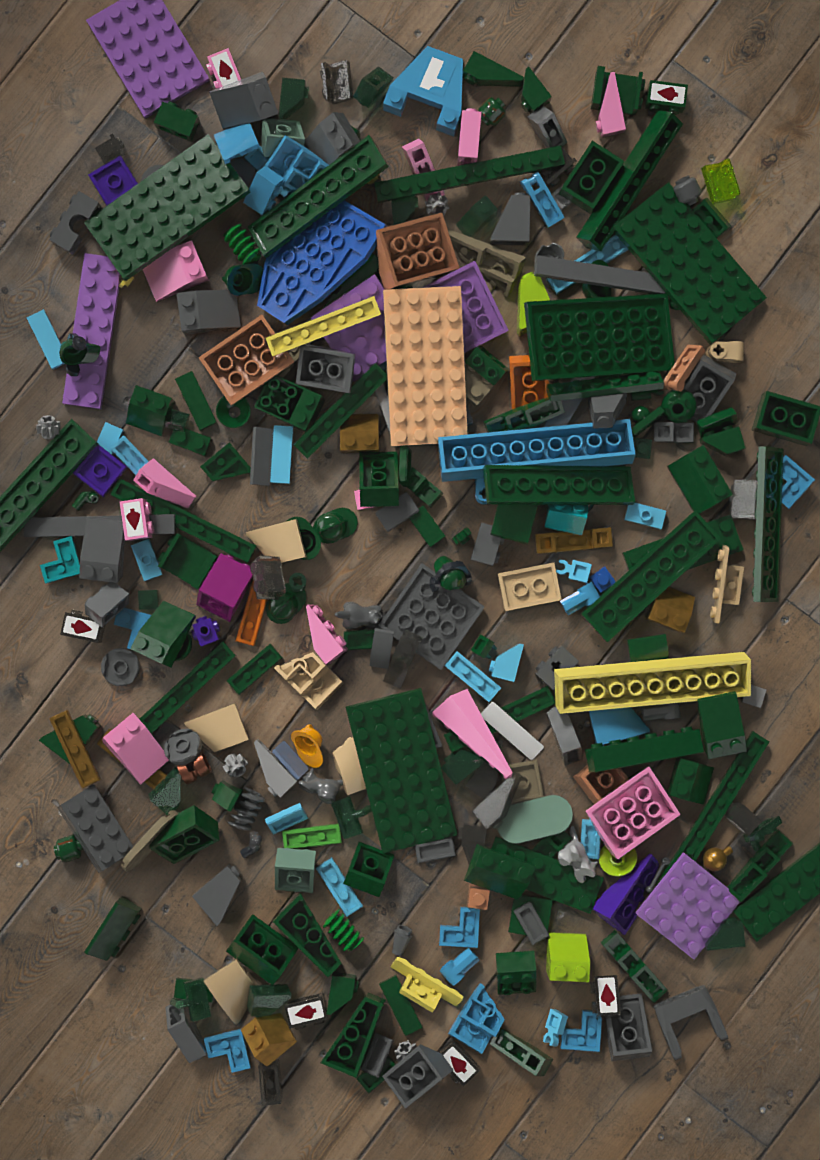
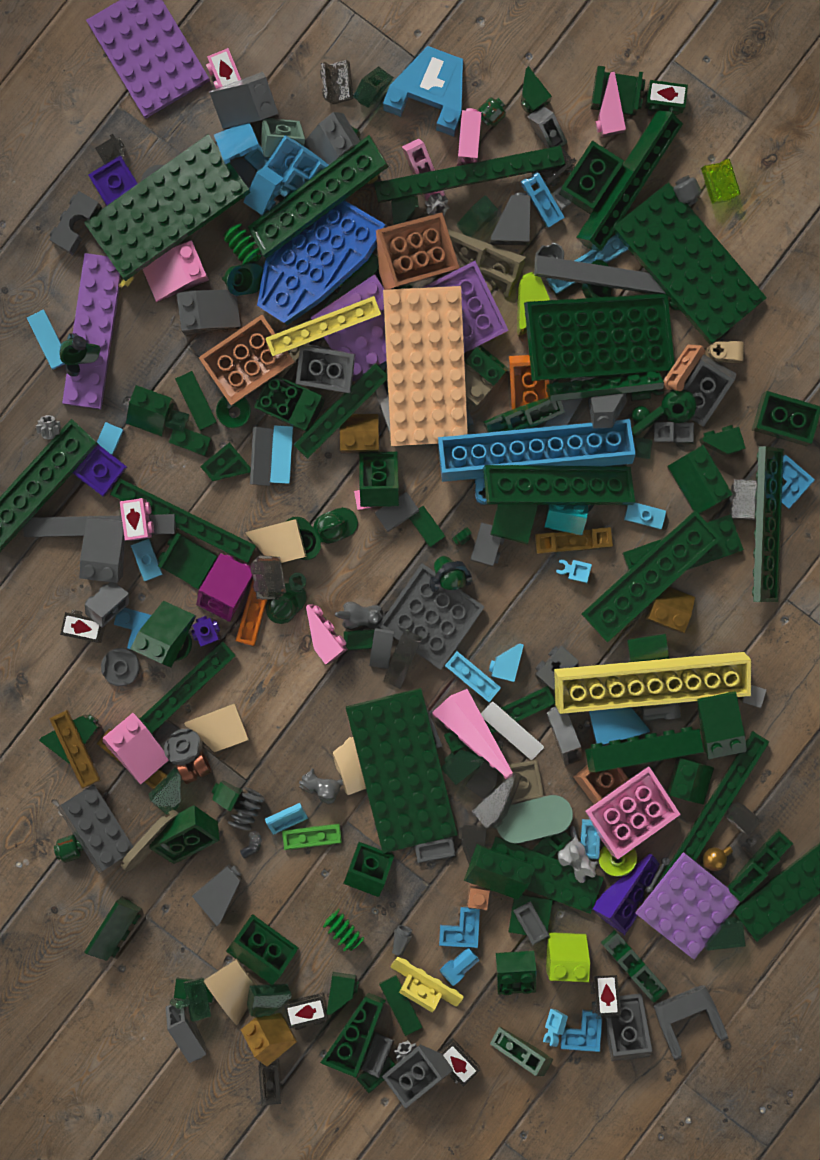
teal plate [40,536,80,584] -> none
dark green arm [72,491,99,511] -> none
medium azure plate [110,435,149,475] -> none
bright pink slope [133,458,196,509] -> none
clear green plate [138,590,159,610] -> none
dark green brick [154,101,200,142] -> none
dark azure plate [204,1029,251,1073] -> none
light grey gear [223,753,248,777] -> none
dark green tile [227,643,283,695] -> none
light grey slope [254,738,298,797] -> none
sand blue slope [272,741,309,780] -> none
dark green wedge [273,893,342,977] -> none
tan slope [274,652,344,710] -> none
sand green slope [275,848,316,893] -> none
clear green slope [279,77,309,120] -> none
light orange piece [291,724,323,768] -> none
medium azure tile [316,857,363,917] -> none
clear green plate [331,796,372,839] -> none
dark green tile [399,445,412,487] -> none
dark green slope [407,467,443,508] -> none
dark azure slope [448,983,505,1054] -> none
dark green slope [462,51,524,87] -> none
dark green tile [470,634,497,659] -> none
tan plate [498,563,562,611] -> none
dark azure piece [560,582,600,615] -> none
blue plate [589,566,616,593] -> none
dark green slope [692,198,731,238] -> none
dark green slope [696,407,737,438] -> none
tan bracket [710,545,744,623] -> none
clear green plate [743,816,783,851] -> none

